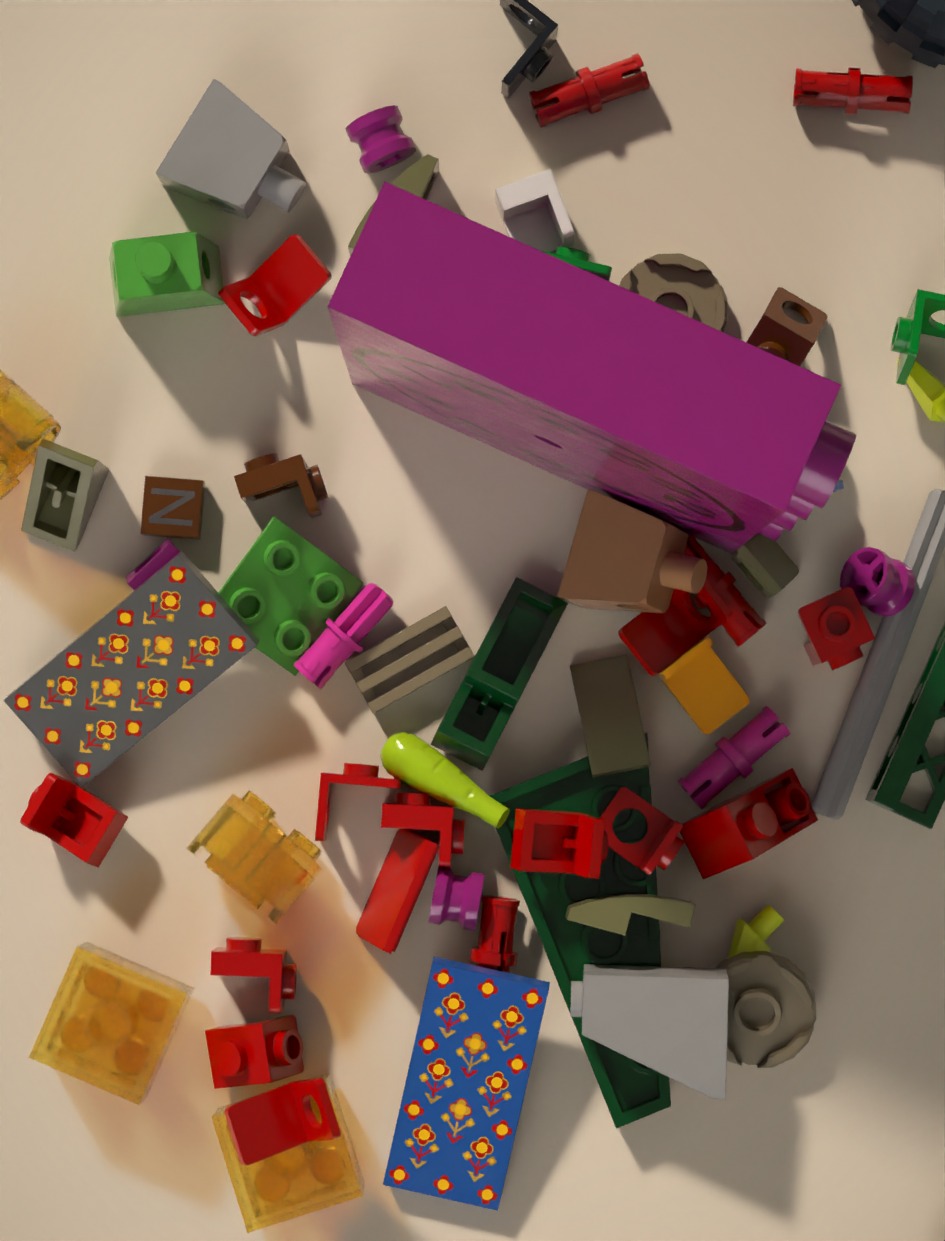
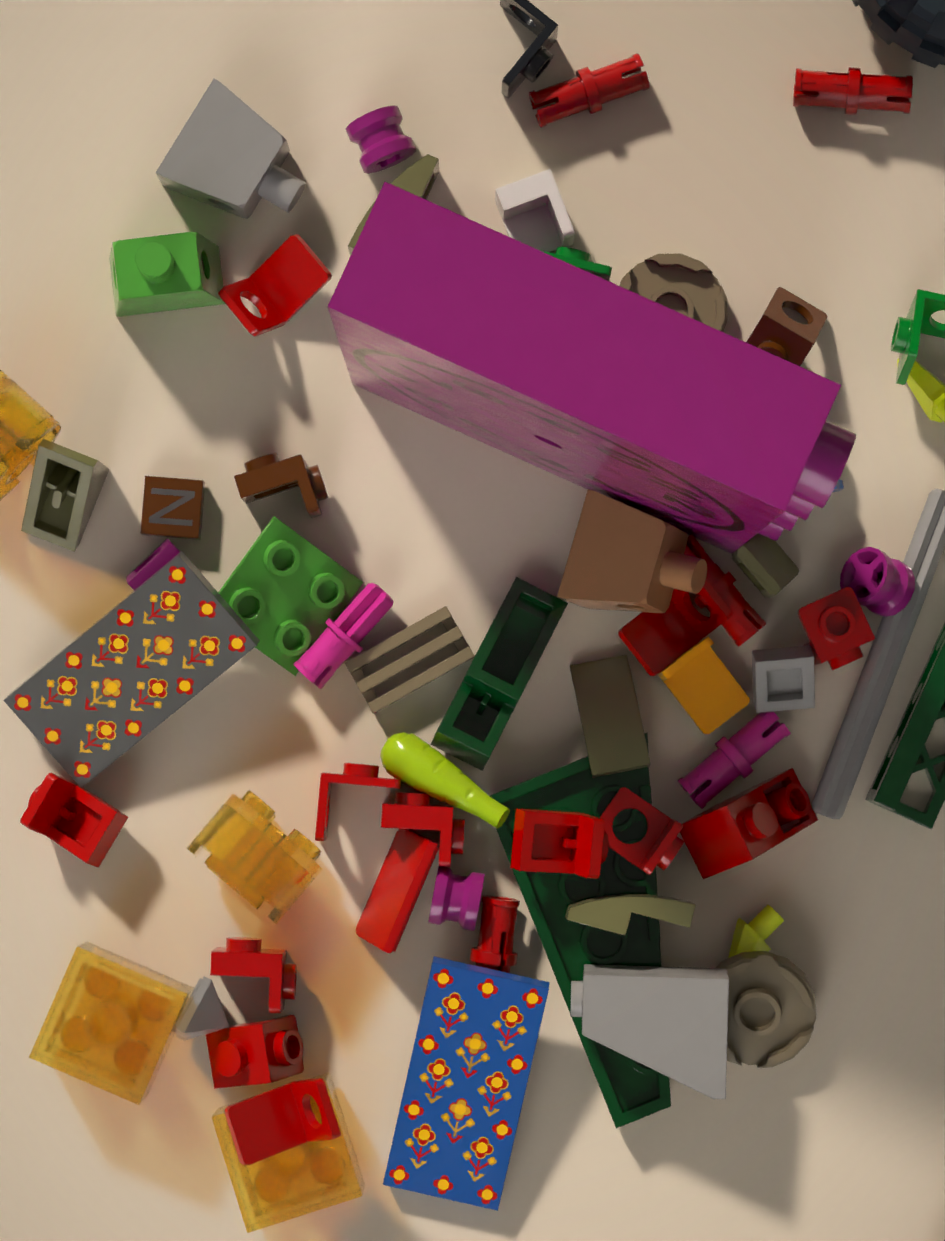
none -> light grey slope [175,976,229,1041]
none -> light grey tile [752,645,815,713]

